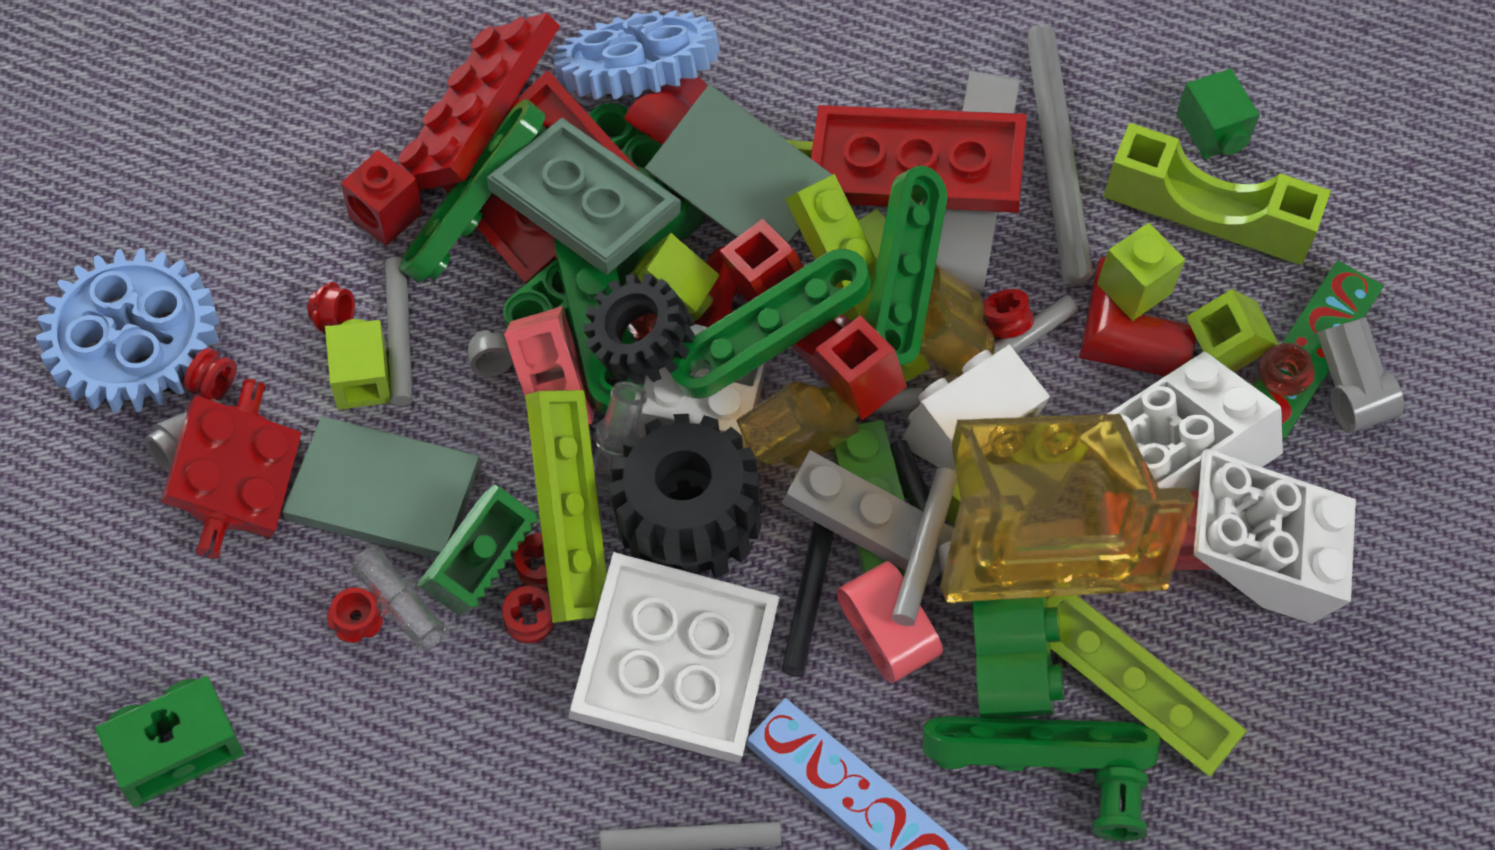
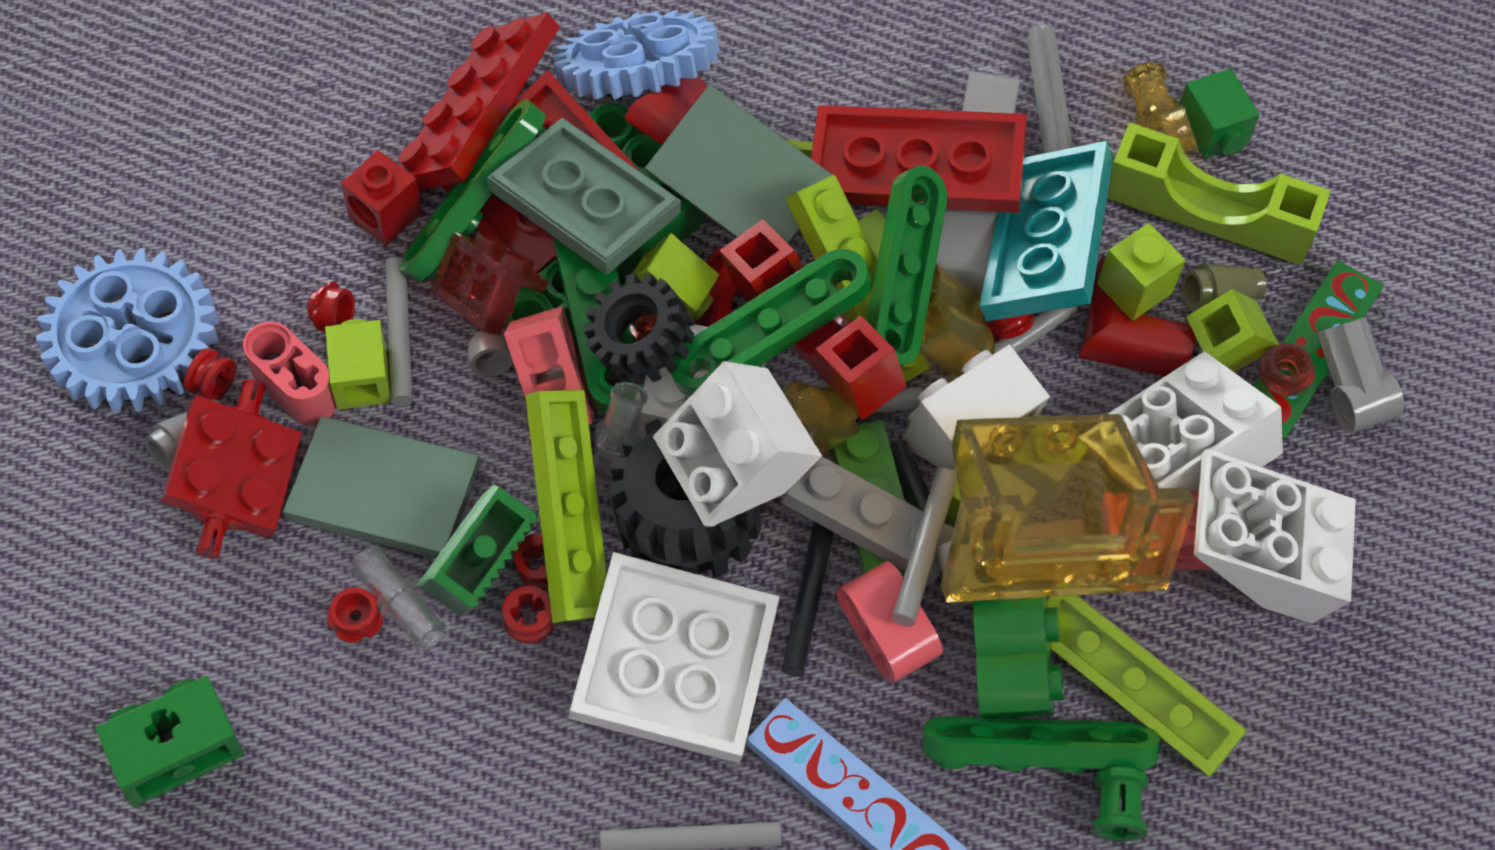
none -> coral beam [243,322,336,425]
none -> clear red bracket [430,231,549,336]
none -> white slope [653,361,822,527]
none -> teal plate [979,141,1113,321]
none -> clear yellow connector [1122,62,1198,154]
none -> olive cone [1182,263,1266,312]

